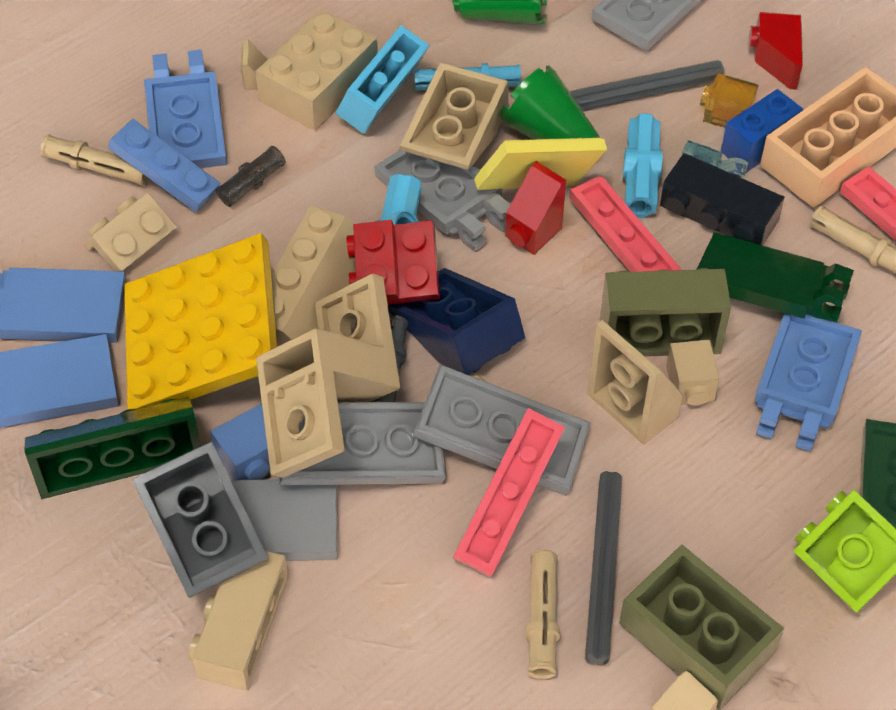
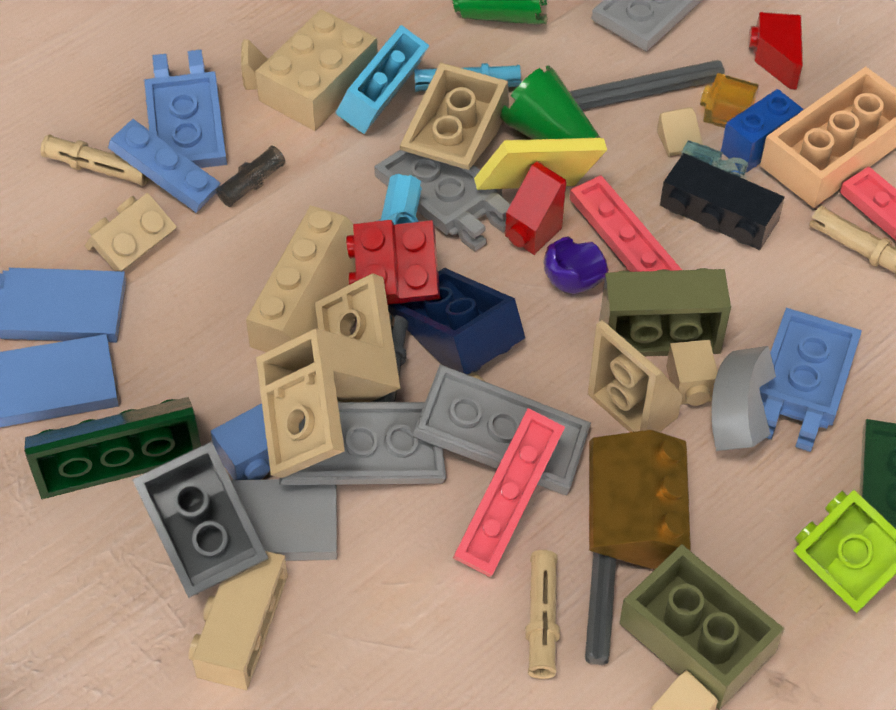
yellow plate [124,233,277,410] -> none
medium azure piece [623,114,663,218] -> none
dark green tile [697,232,854,322] -> none
none -> dark purple hair [543,236,609,294]
none -> pearl gold slope [589,429,691,570]
none -> tan slope [657,107,703,157]
none -> light grey brick [712,346,776,451]

